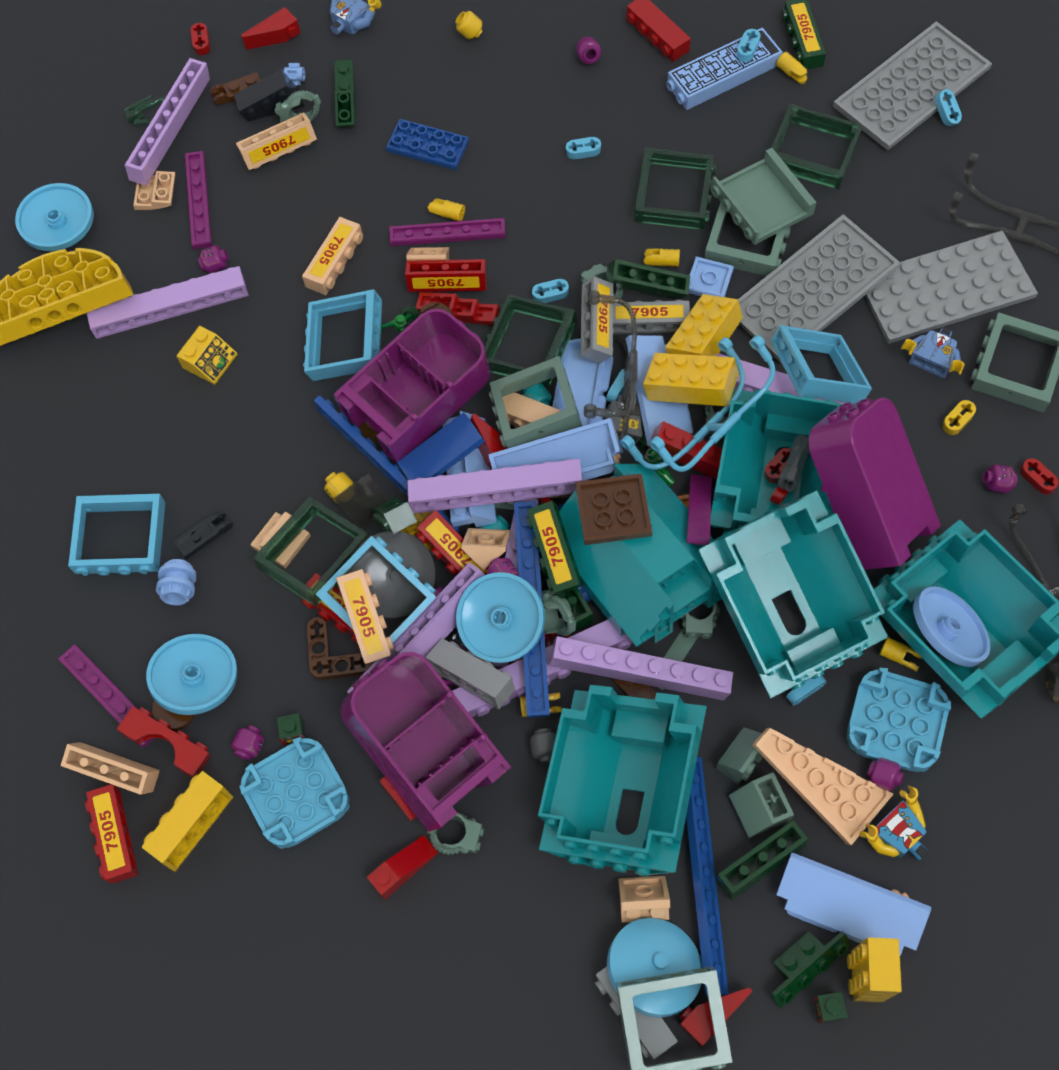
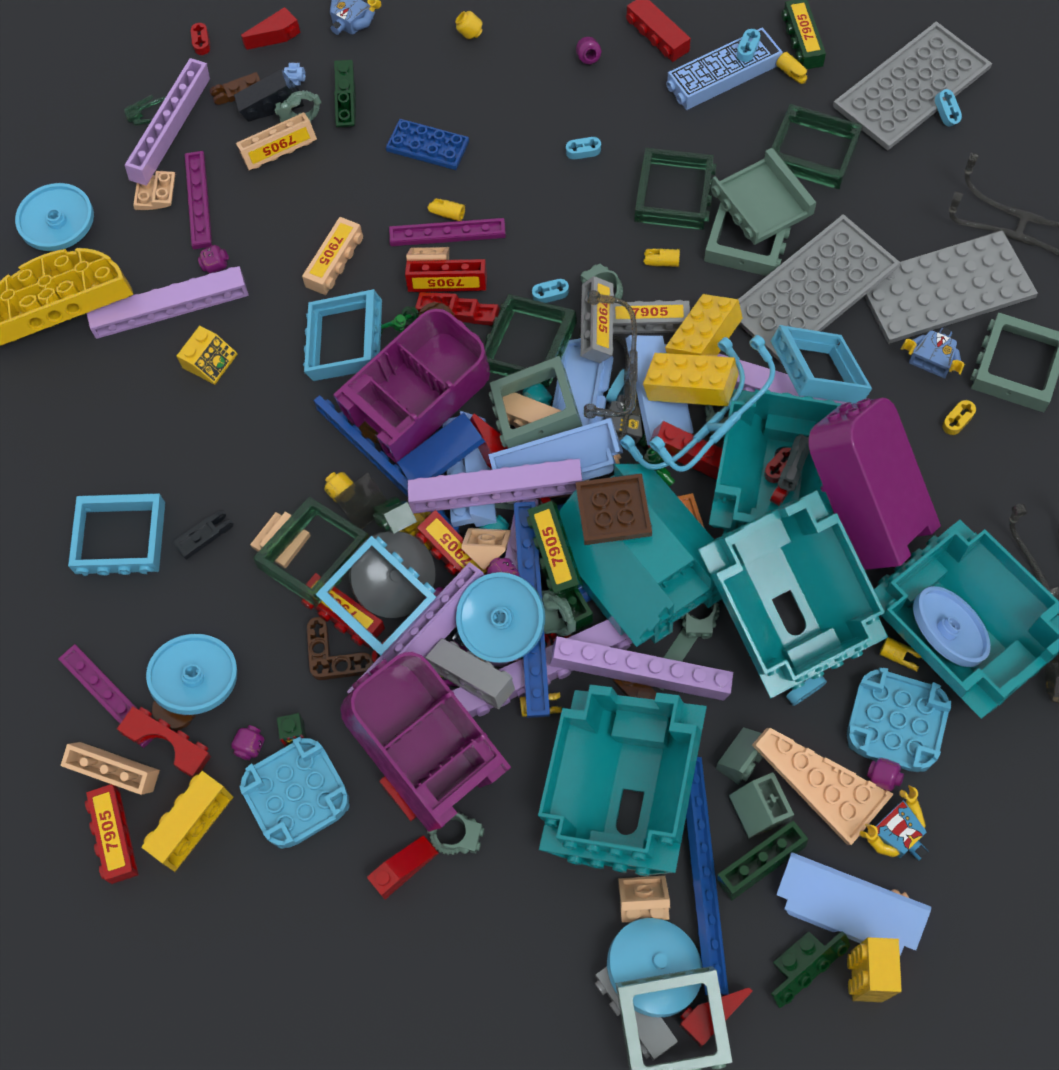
light blue piece [156,559,197,605] -> none
brick [336,569,394,664] -> none
dark grey head [529,728,556,764] -> none
dark green brick [606,259,691,300] -> none
magenta tile [686,474,712,545] -> none
light blue plate [689,257,734,297] -> none
dark green brick [814,992,848,1024] -> none
magenta head [983,464,1017,493] -> none
red beam [1020,458,1059,495] -> none

